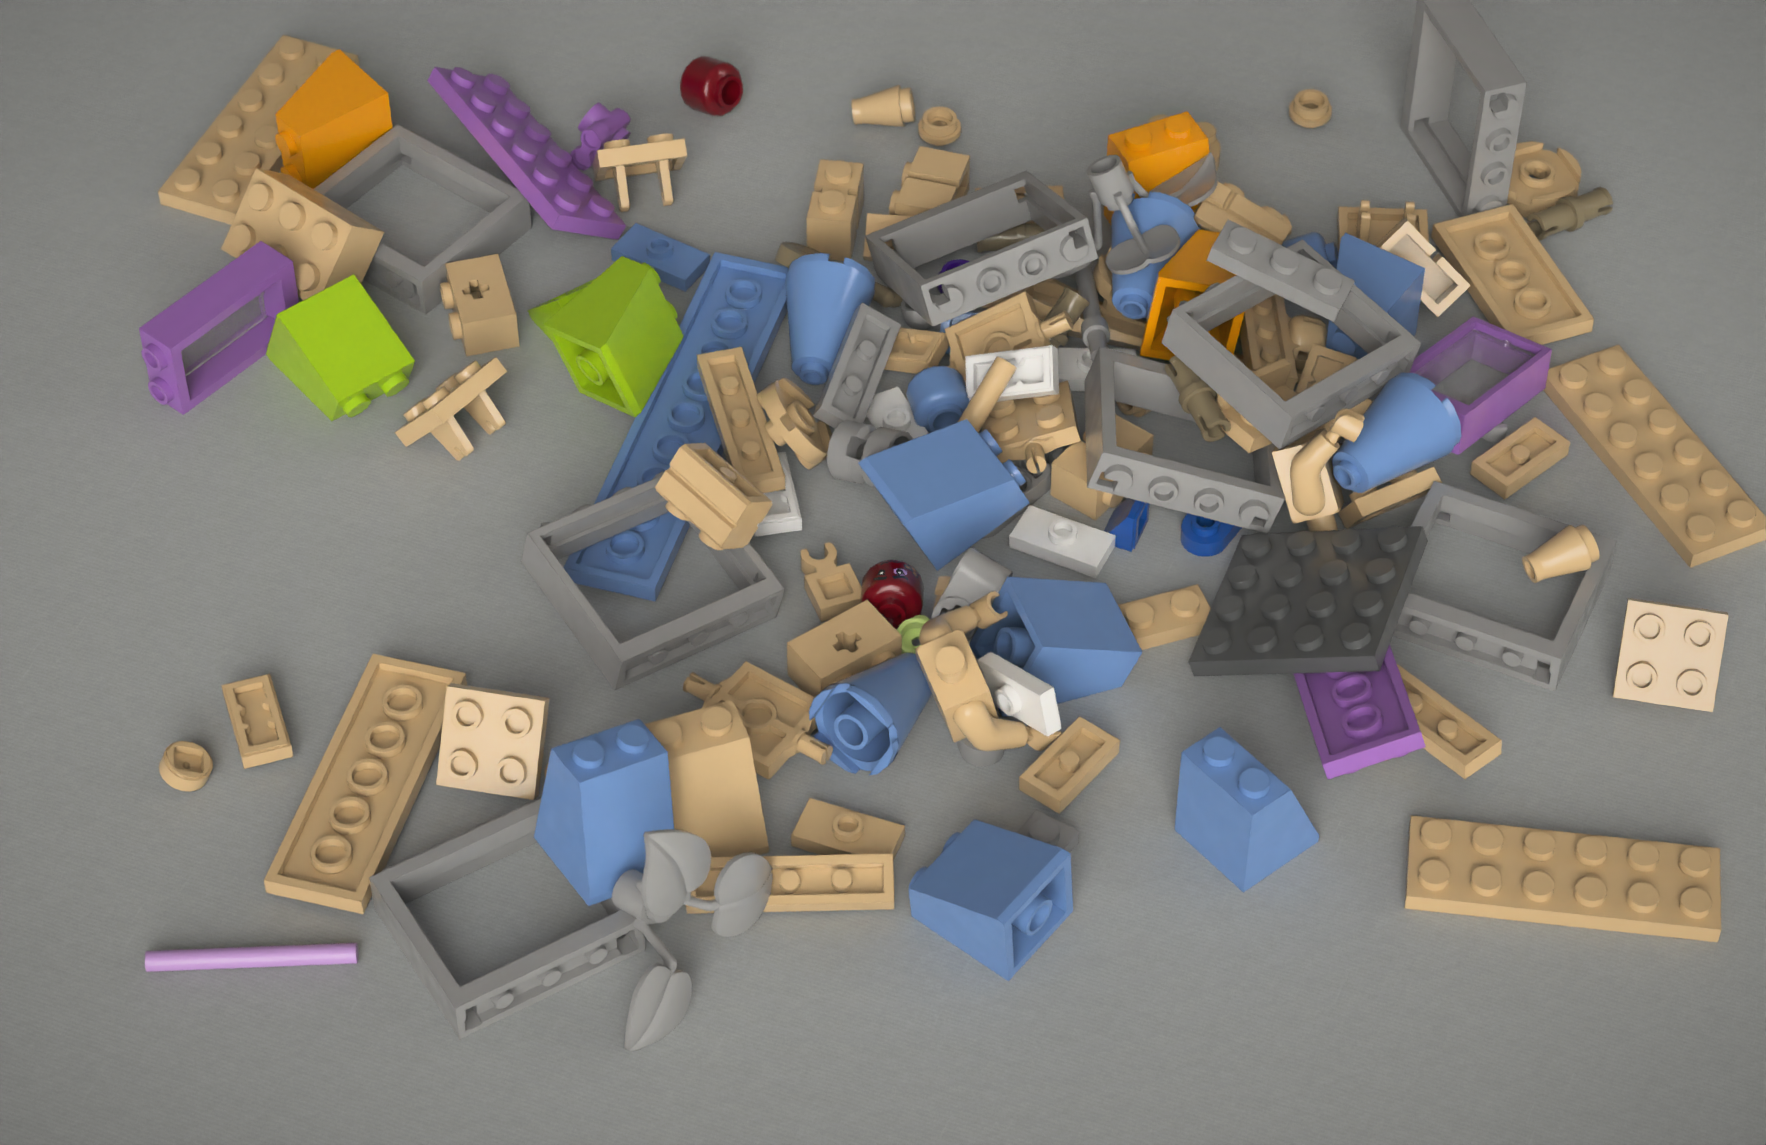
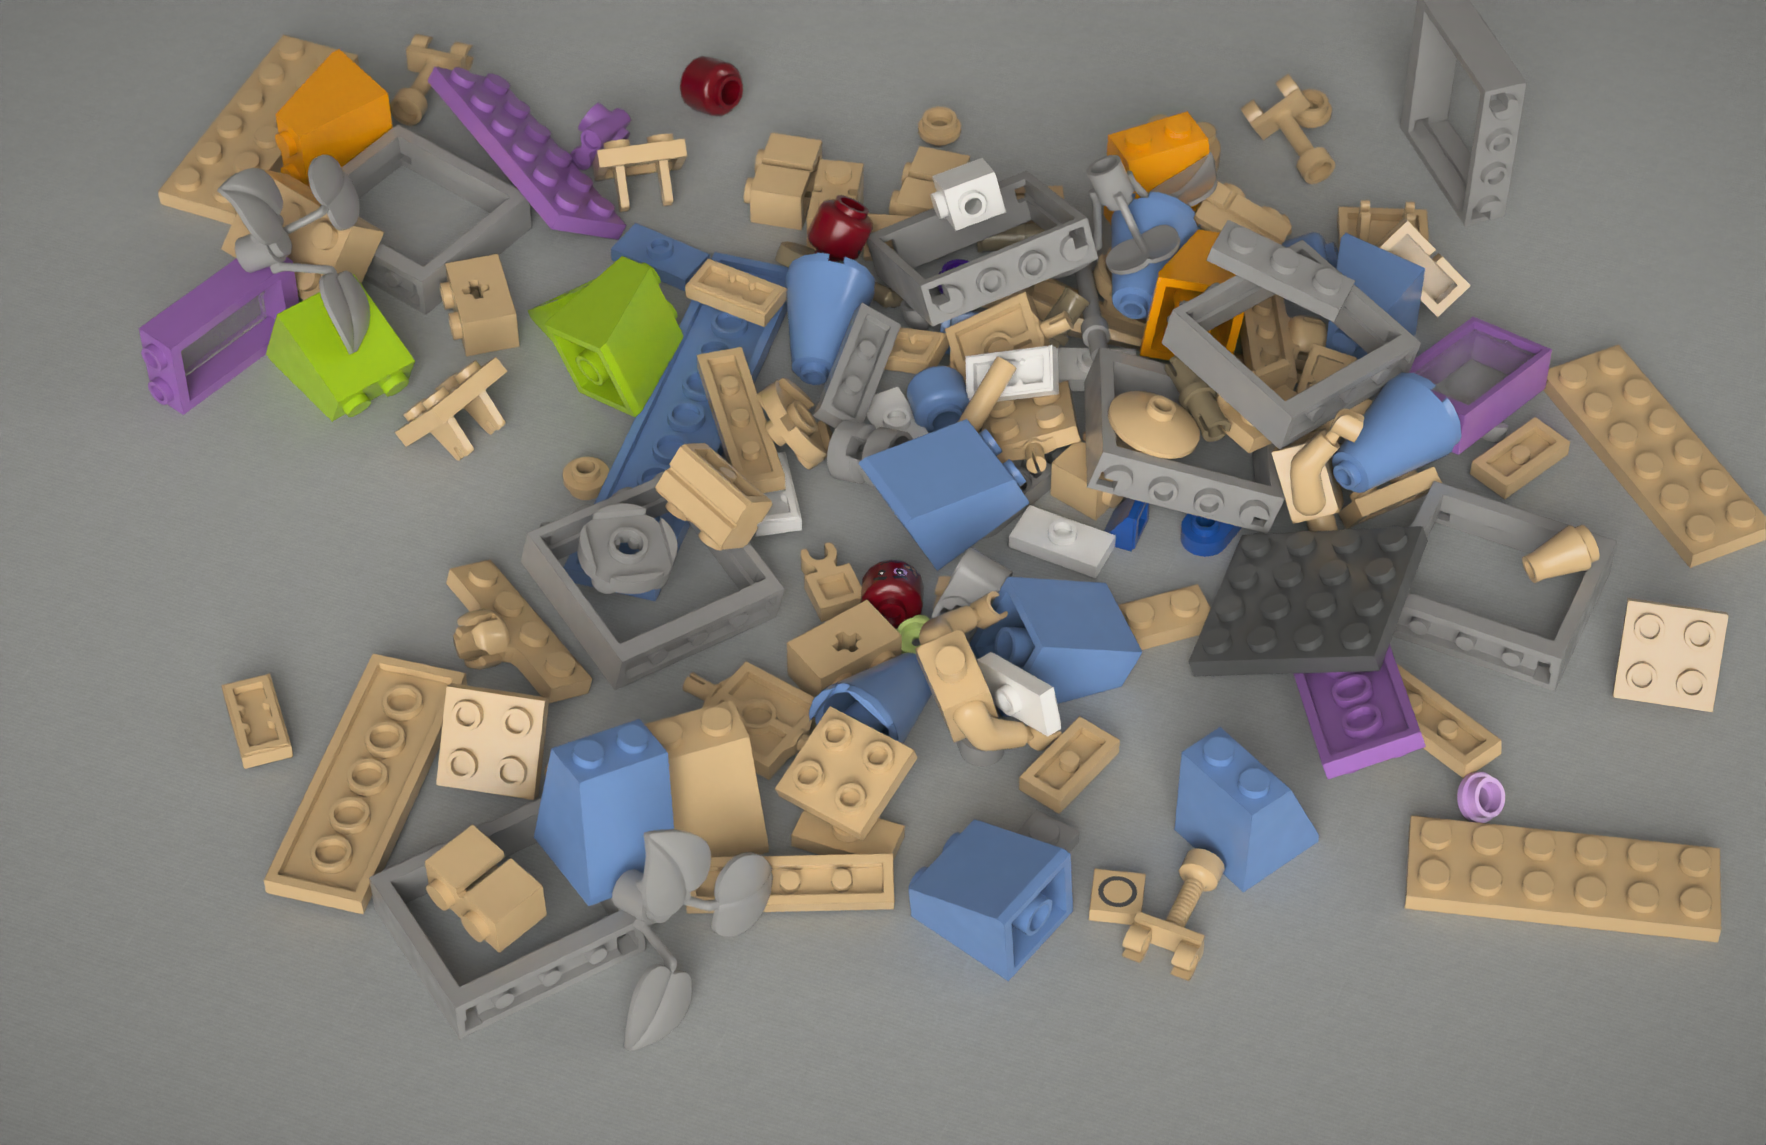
lavender bar [145,943,358,972] -> none
tan tile [159,741,213,792] -> none
tan cone [851,84,915,127] -> none
tan plate [1431,204,1594,348] -> none
tan plate [1507,141,1582,218] -> none
dark tan pin [1527,187,1613,241] -> none
none -> light grey plant [217,155,370,355]
none -> tan bar [390,34,474,125]
none -> tan piece [425,824,547,953]
none -> tan plate [446,560,593,703]
none -> tan plate [563,457,609,500]
none -> light grey plate [577,503,678,594]
none -> tan plate [685,258,787,327]
none -> tan piece [744,133,822,230]
none -> tan plate [775,706,917,841]
none -> dark red head [807,195,873,263]
none -> white brick [930,158,1006,231]
none -> tan tile [1089,869,1146,925]
none -> tan dish [1108,391,1200,459]
none -> tan bar [1122,848,1225,981]
none -> tan bar [1240,73,1335,184]
none -> lavender plate [1457,772,1505,823]

